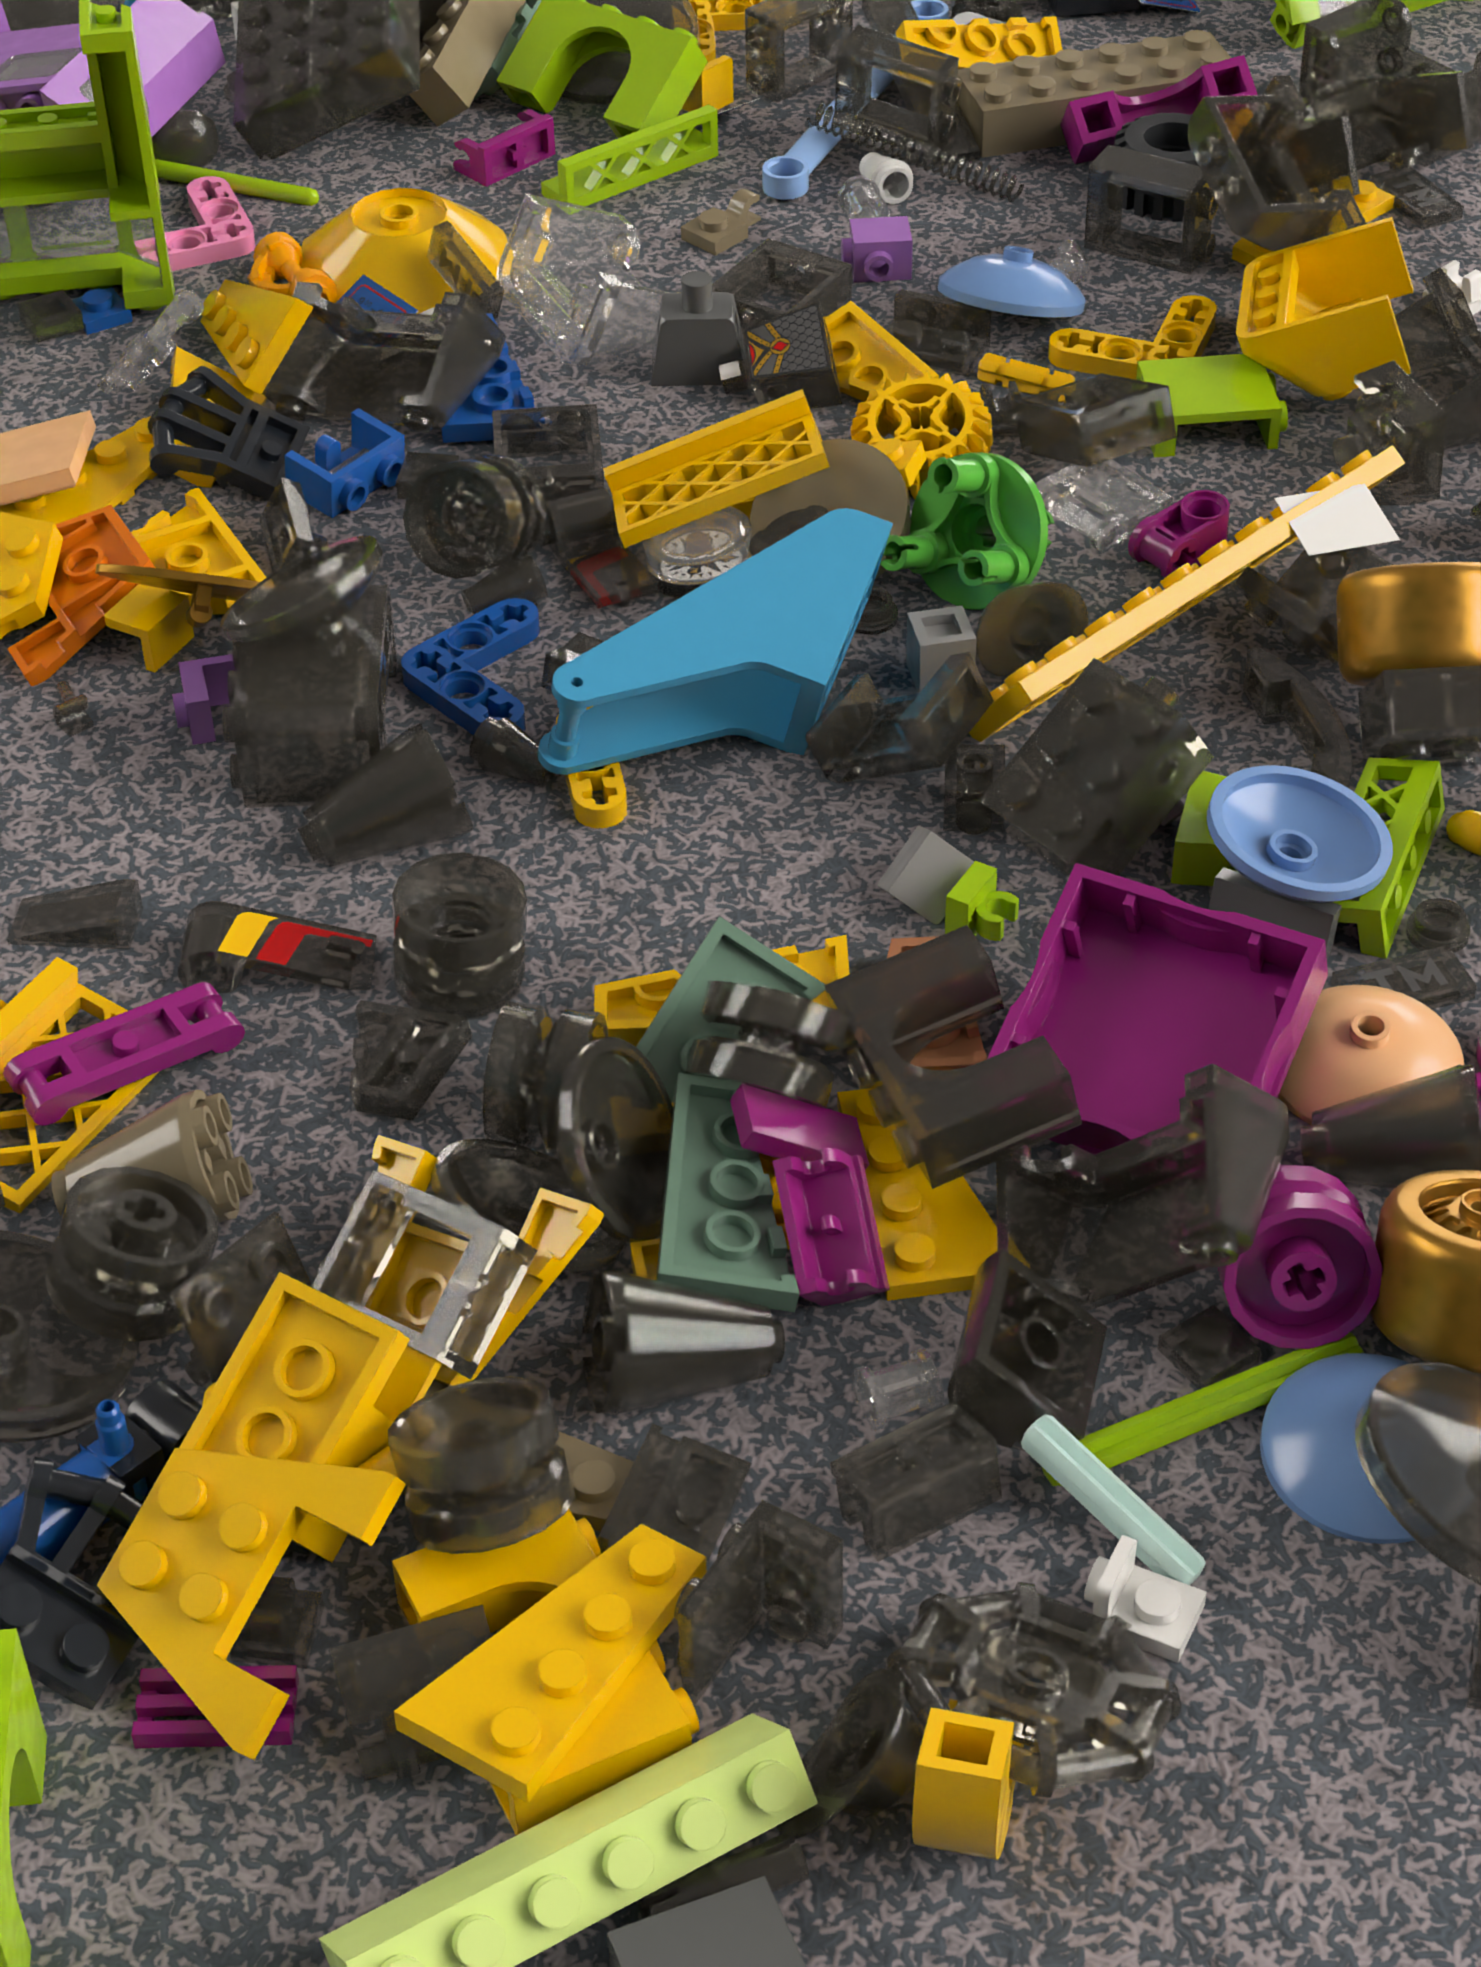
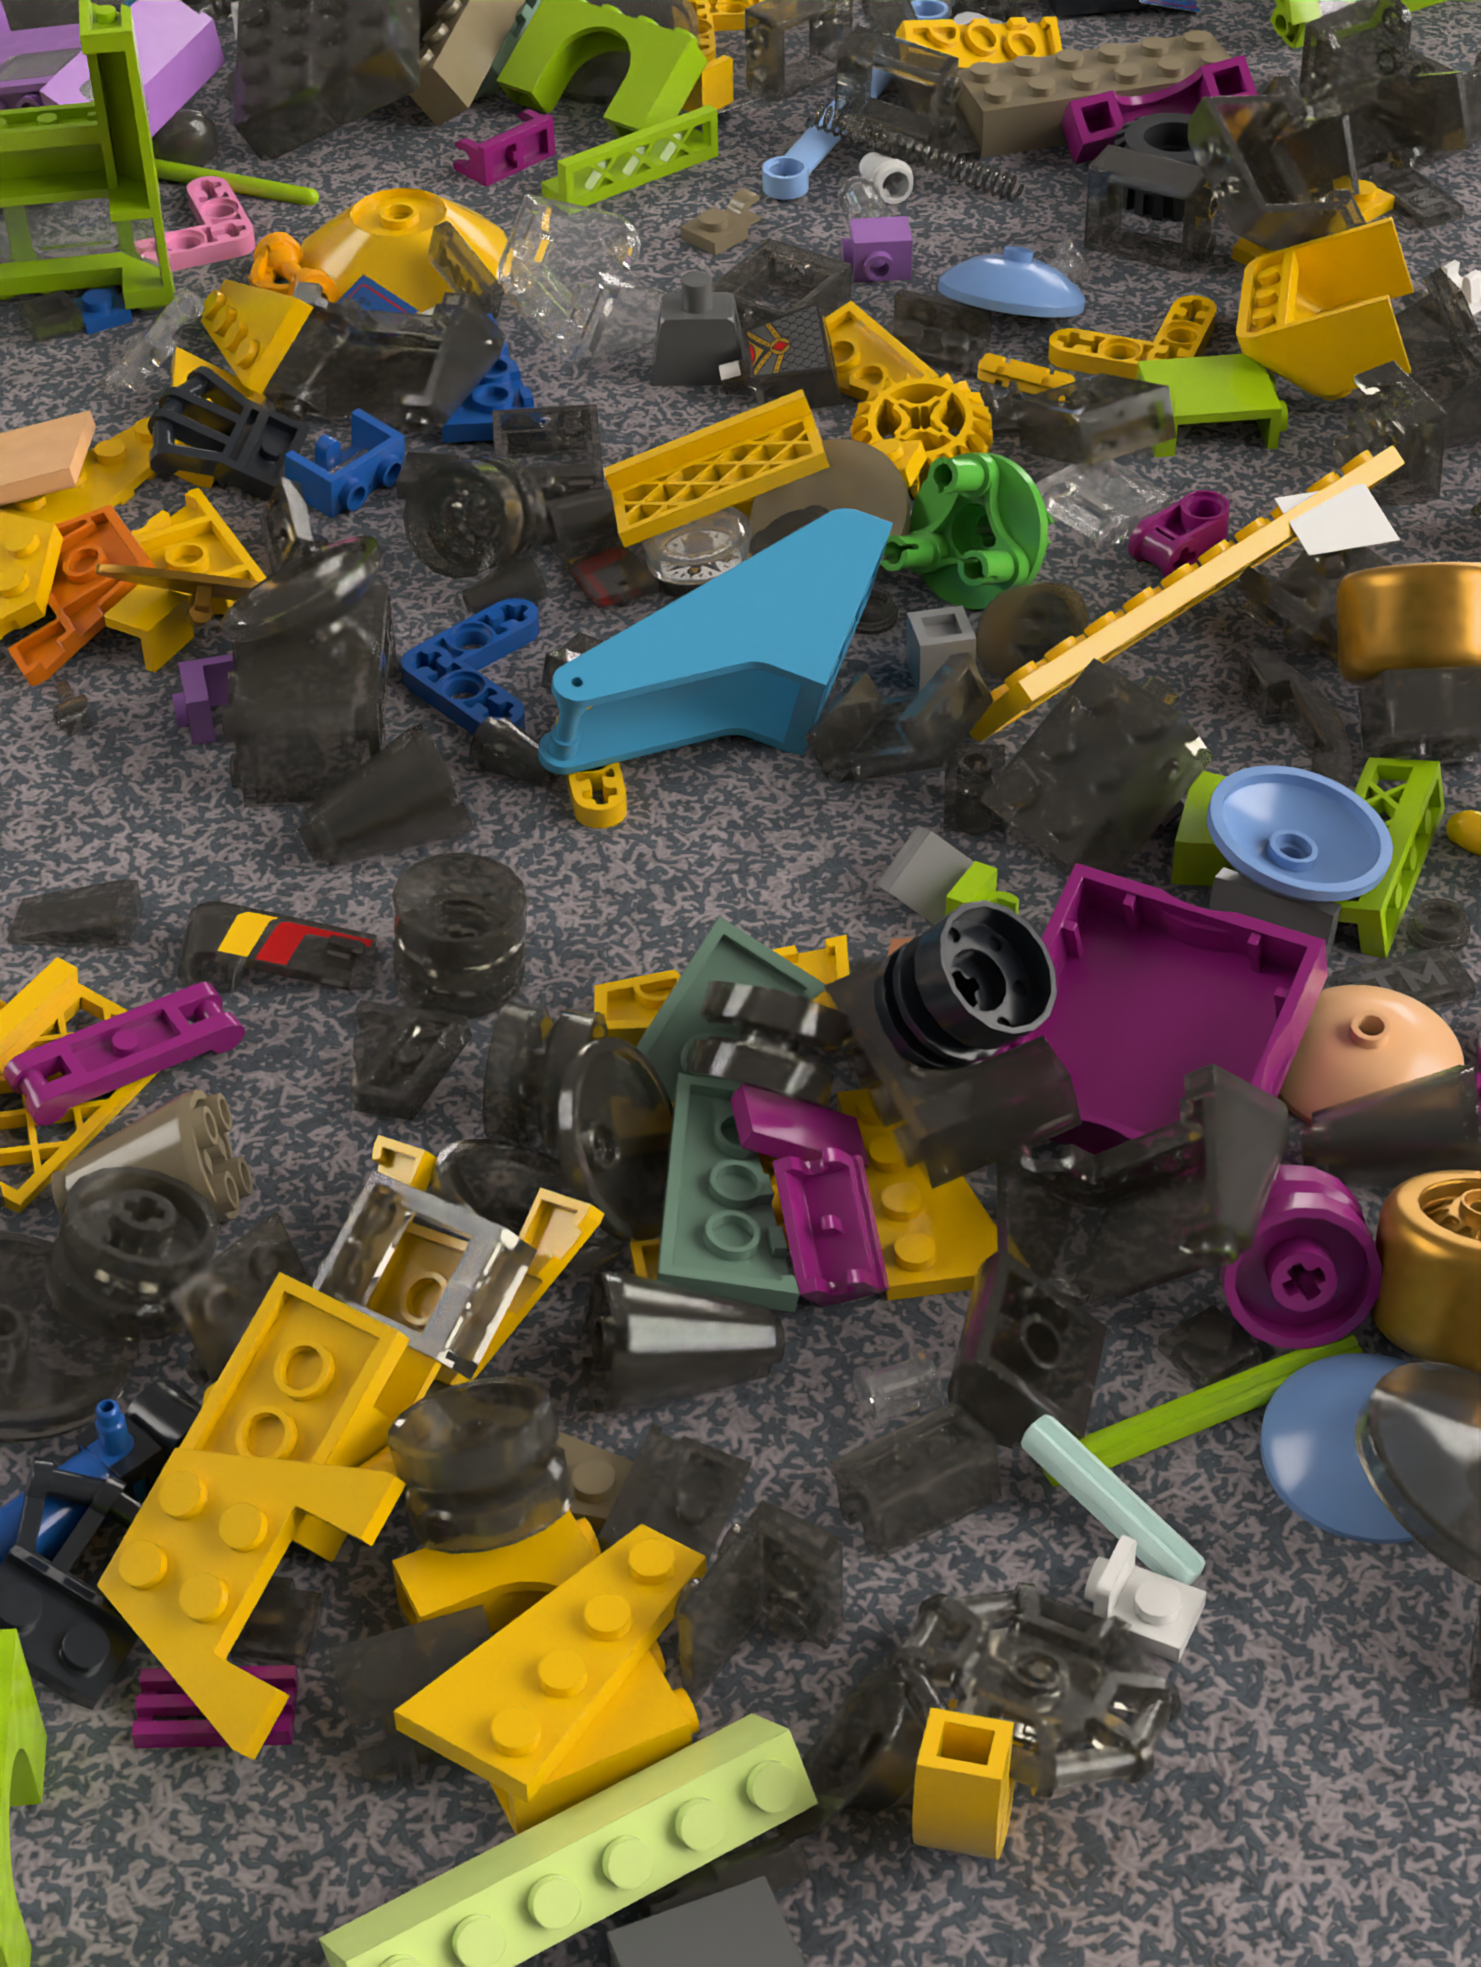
none -> black wheel [874,900,1057,1076]

